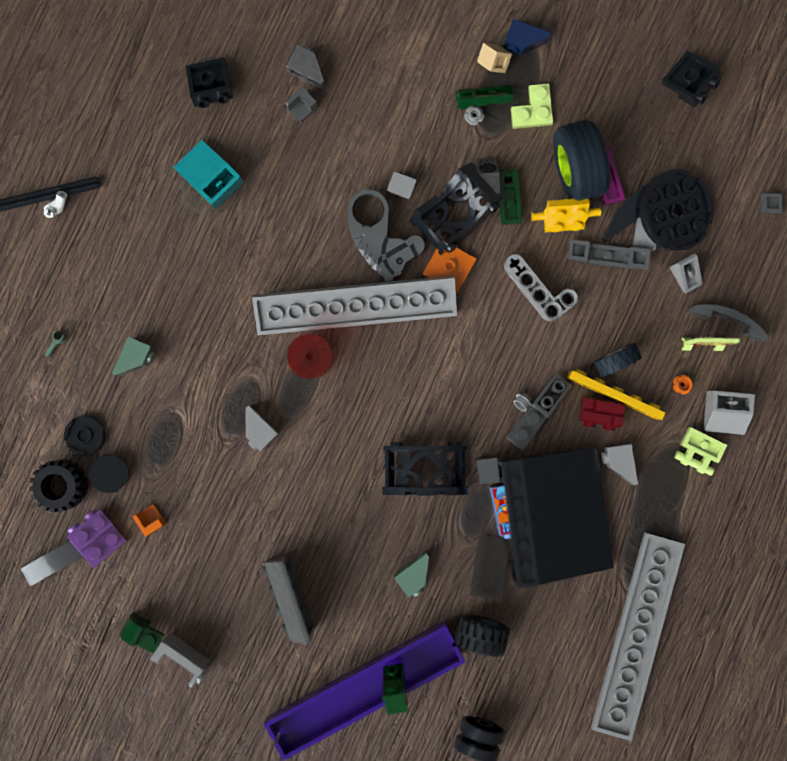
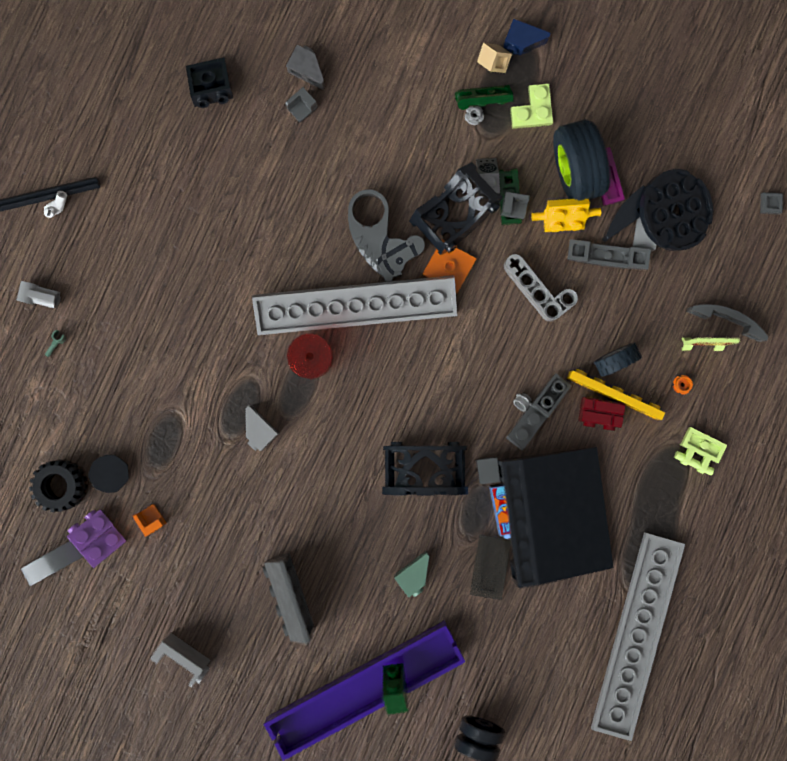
black tile [64,415,106,456] -> none
sand green slope [112,337,155,376] -> none
dark green brick [120,613,165,654] -> none
teal slope [173,140,244,210] -> none
light grey panel [387,172,417,199] -> none
black tyre [455,615,511,657] -> none
light grey slope [601,444,638,485] -> none
black plate [662,50,721,108] -> none
light grey slope [669,254,702,294] -> none
light grey slope [703,391,755,435] -> none
none -> light grey piece [16,281,61,309]
none -> dark grey panel [501,192,530,219]

